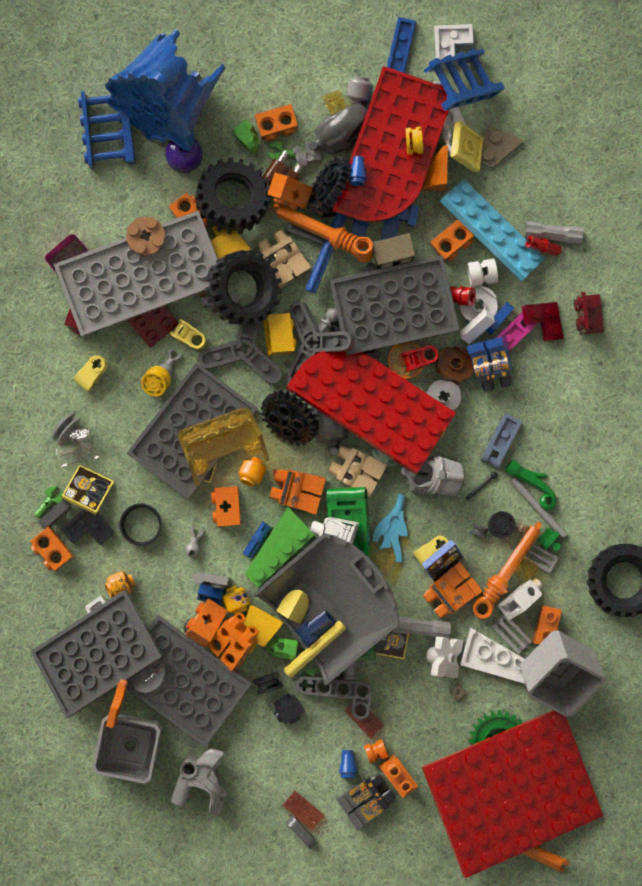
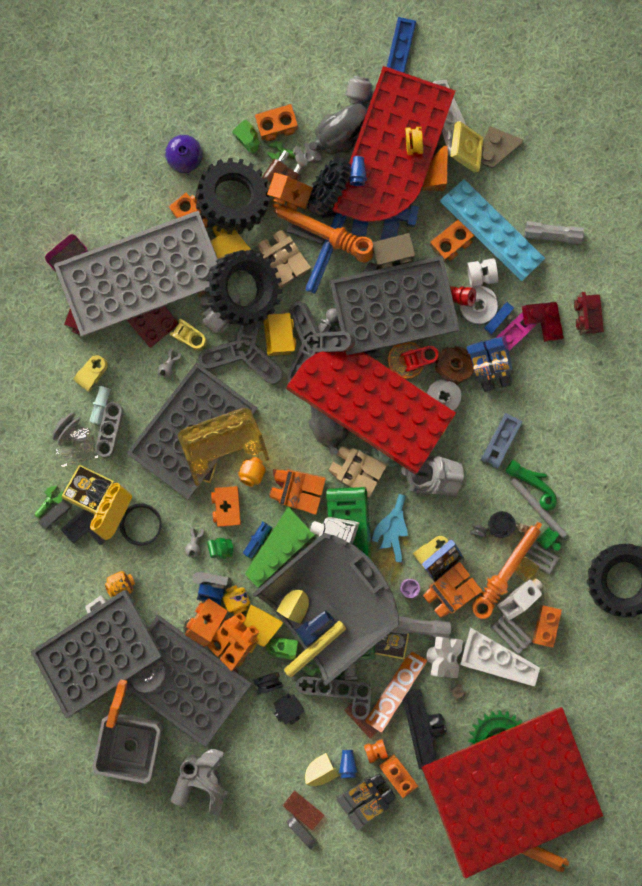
orange brick [30,527,74,571] -> none
blue fence [78,91,136,169] -> none
blue piece [105,30,226,151] -> none
medium nougat plate [126,217,165,256] -> none
yellow wheel [141,366,171,397] -> none
black gear [260,390,319,446] -> none
clear yellow tile [321,90,345,114] -> none
blue fence [424,49,505,111] -> none
white plate [434,24,473,60] -> none
white piece [460,309,495,344] -> none
black hinge [465,472,498,500] -> none
light grey plate [520,631,605,717] -> none
red axle [525,236,562,256] -> none
none -> light aqua axle [90,386,111,425]
none -> yellow beam [90,483,132,540]
none -> light grey beam [96,402,123,458]
none -> light grey head [202,306,230,333]
none -> green piece [207,538,234,560]
none -> light yellow brick [305,753,340,786]
none -> orange sticker [365,651,427,733]
none -> lavender wheel [400,579,420,598]
none -> black plate [403,689,446,770]

